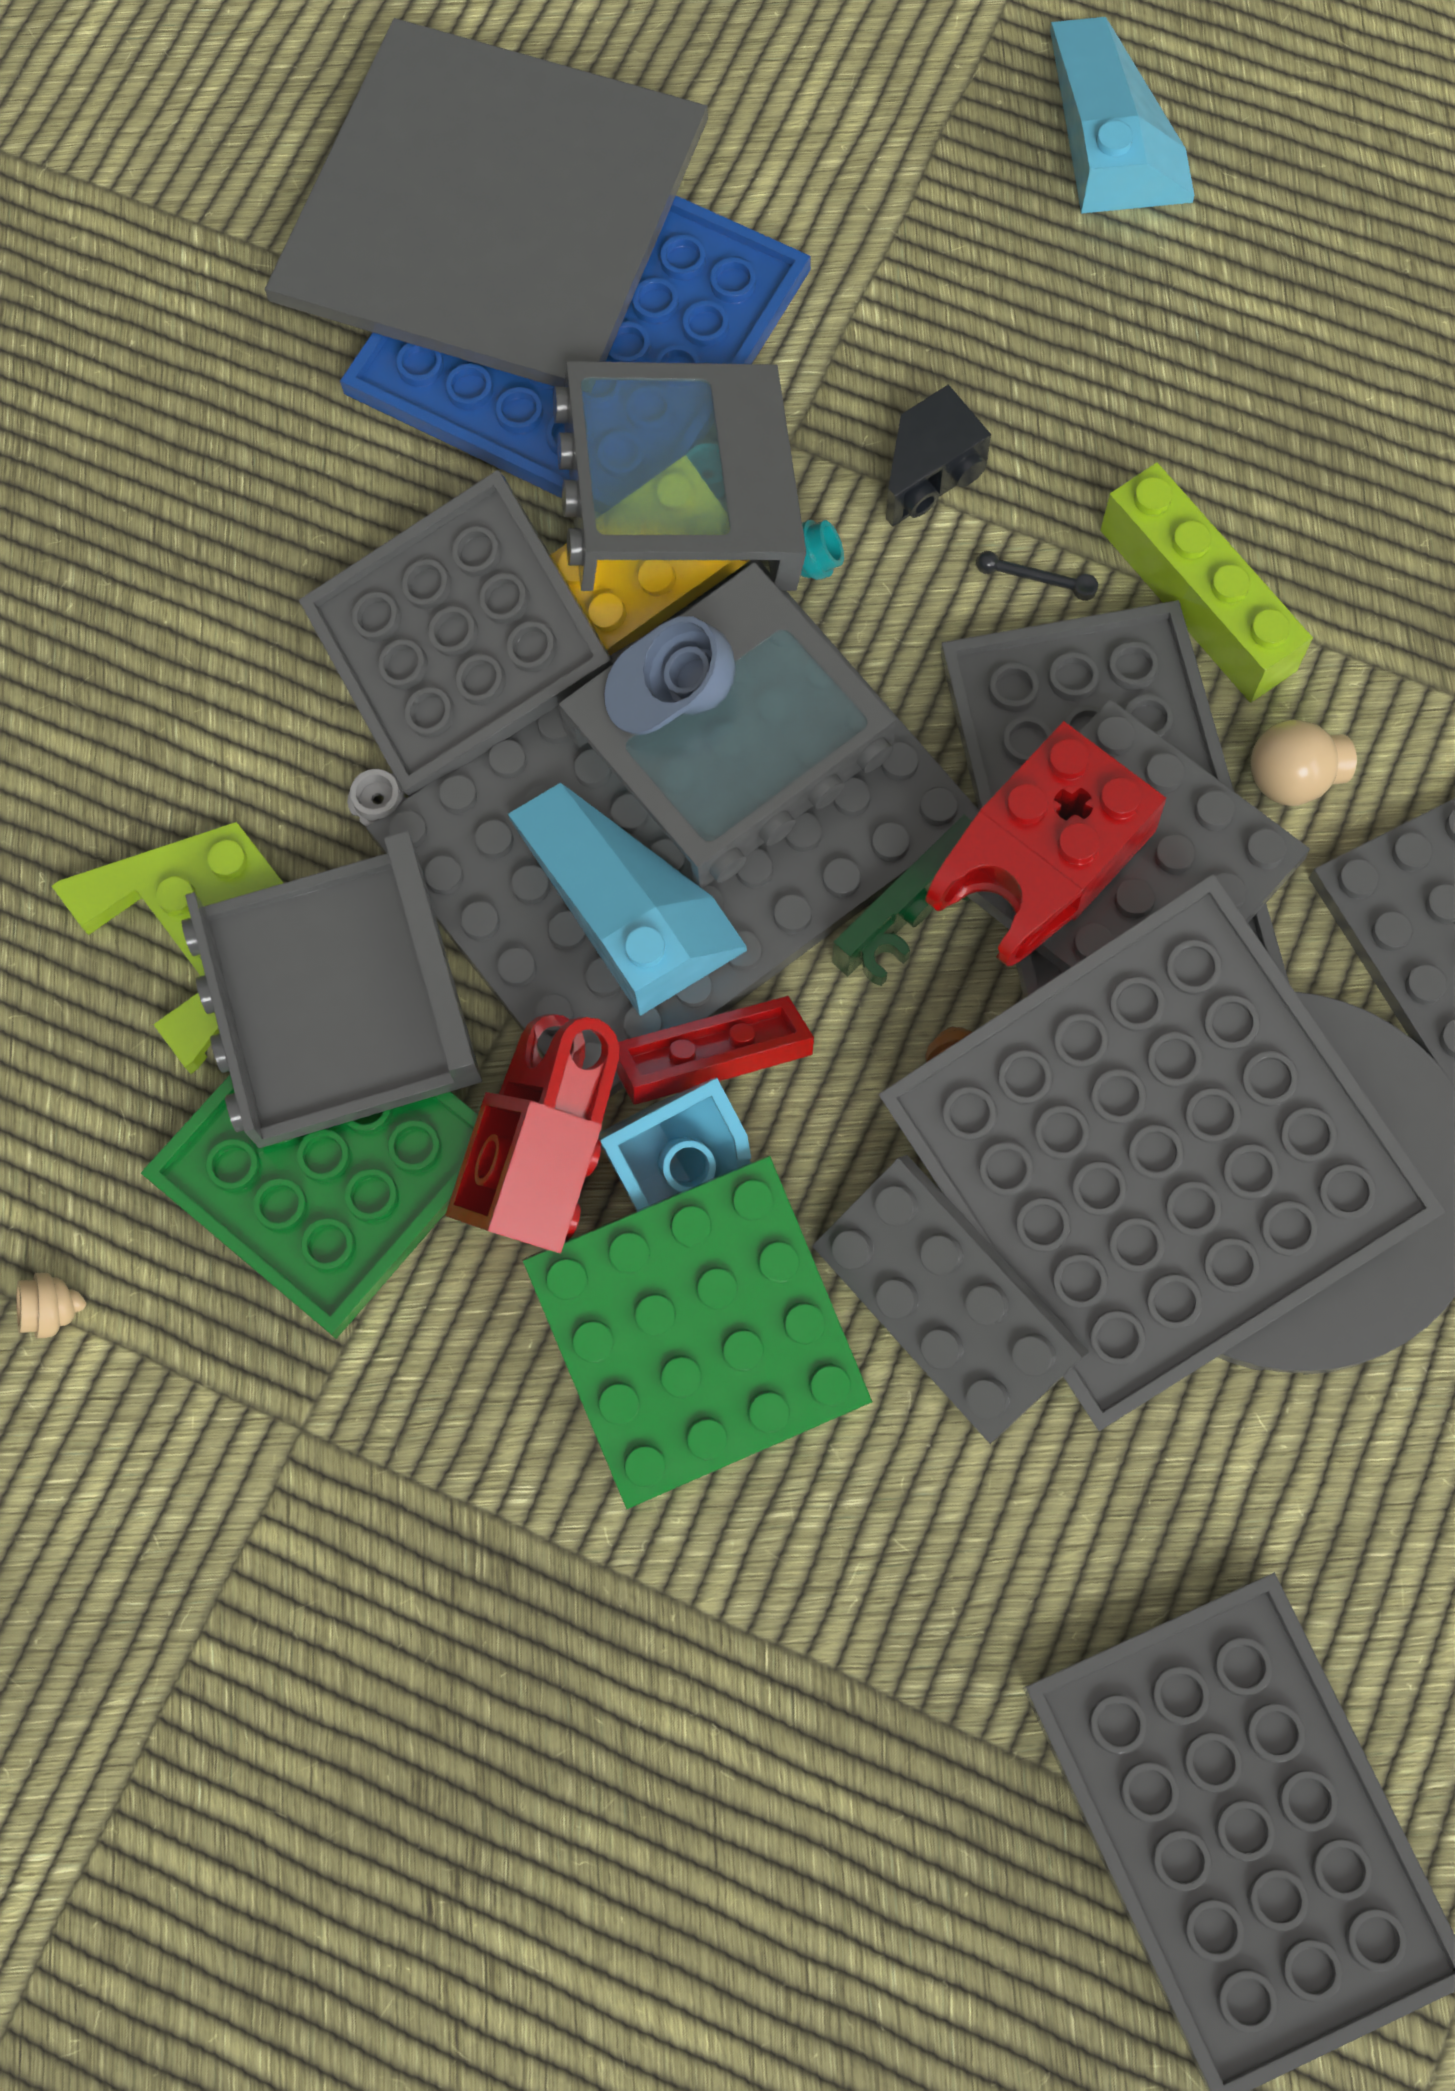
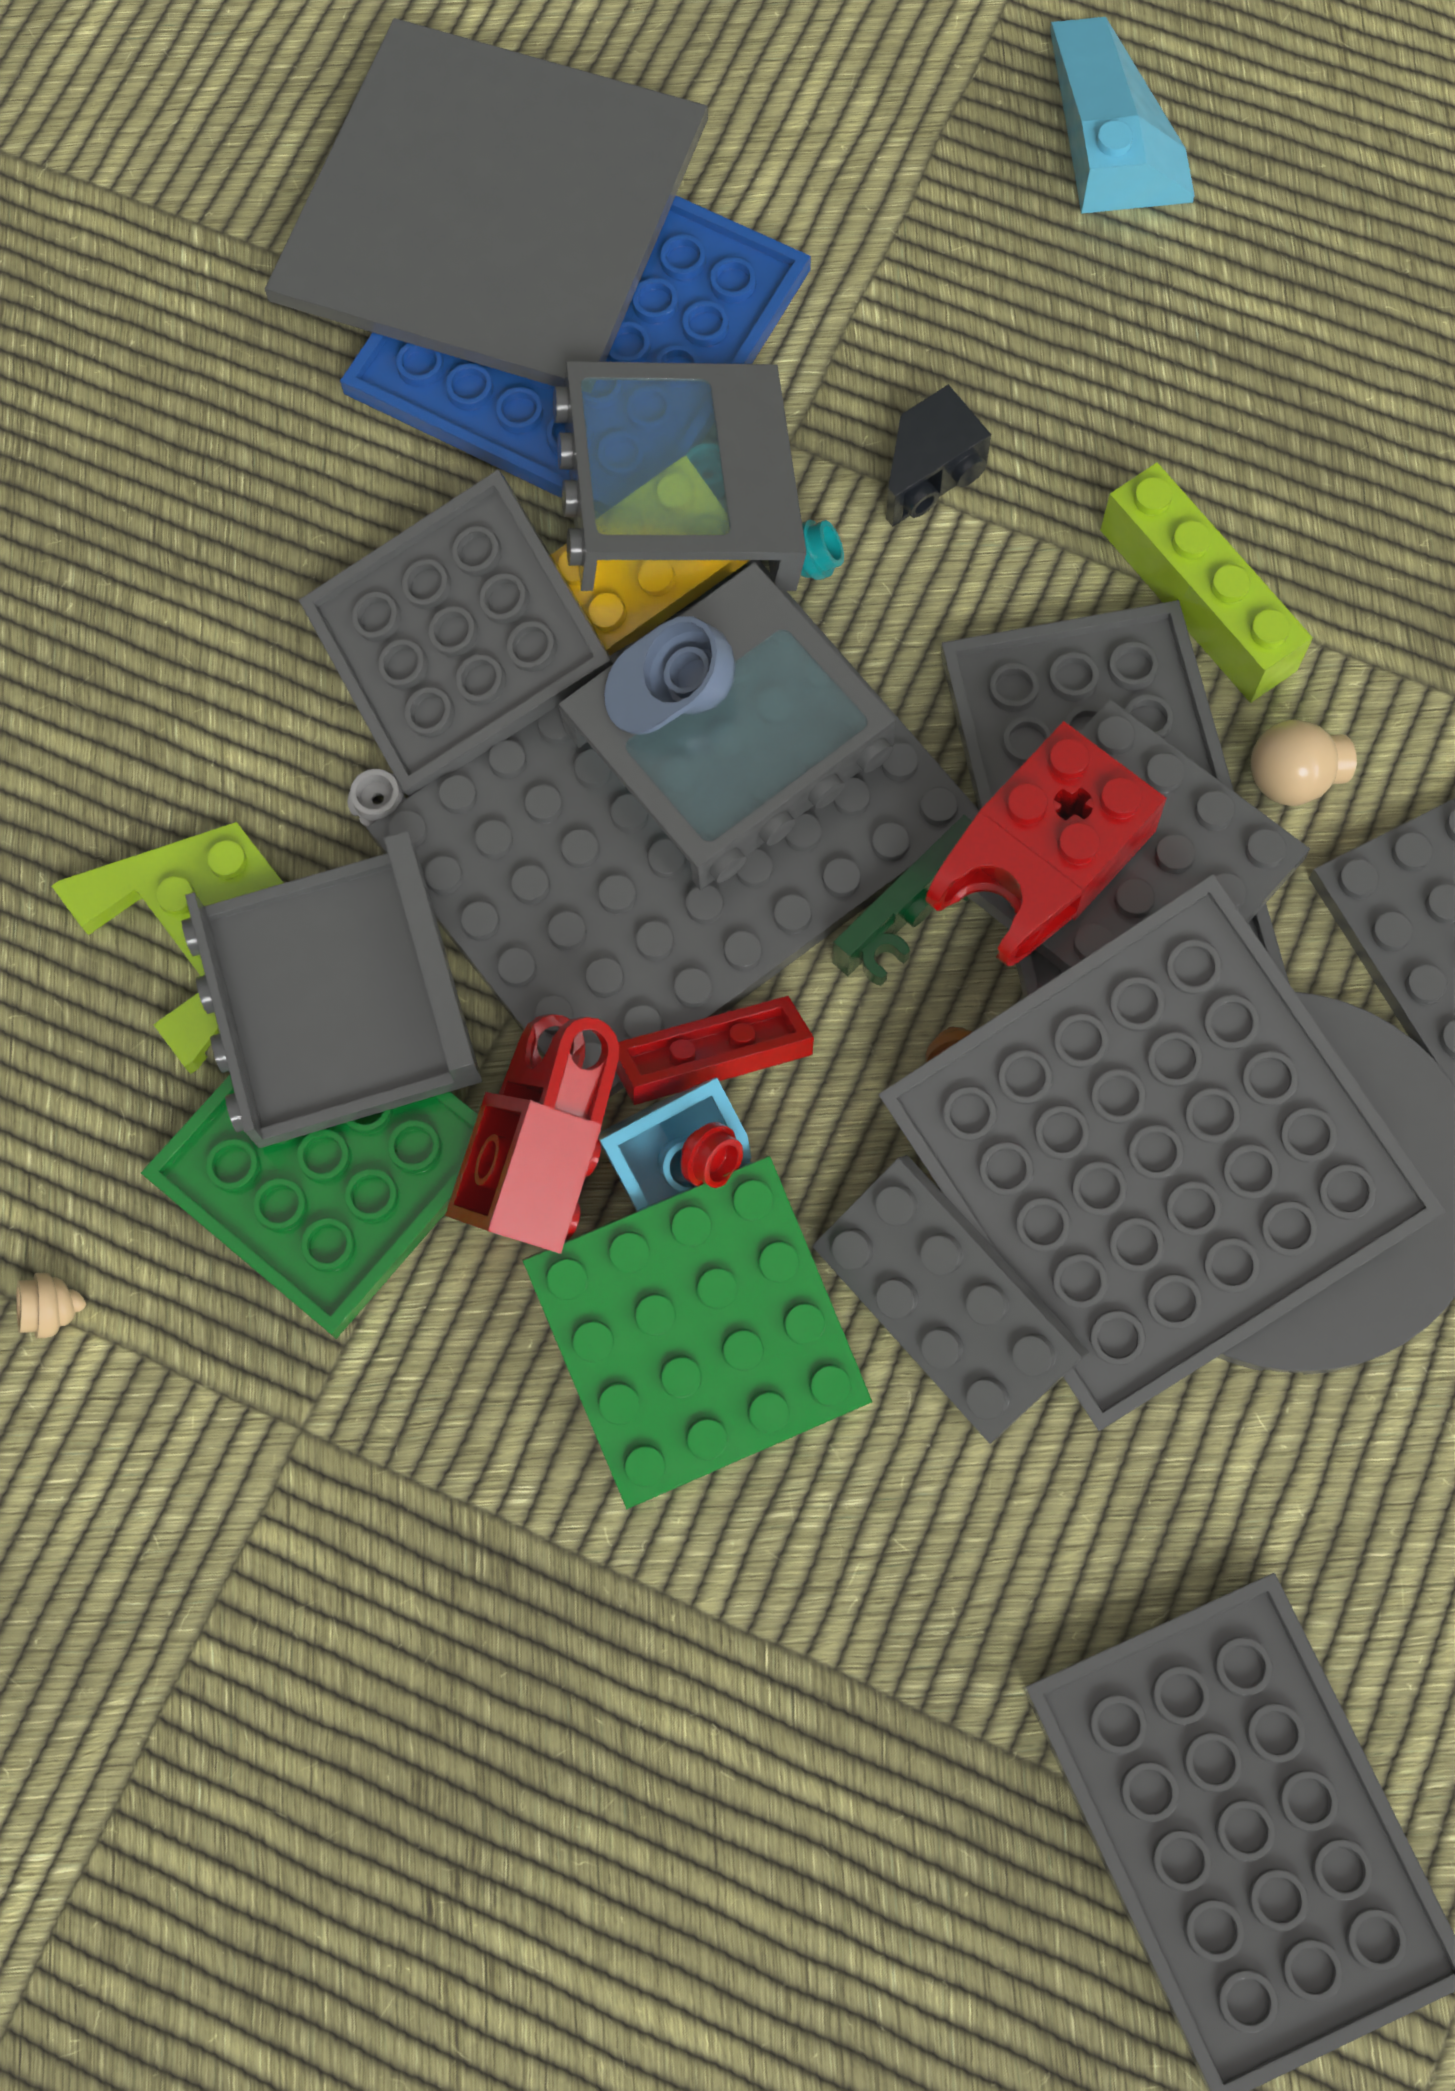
medium azure wedge [508,783,747,1016] -> none
black hinge [976,551,1098,601] -> none
none -> red plate [681,1122,743,1188]

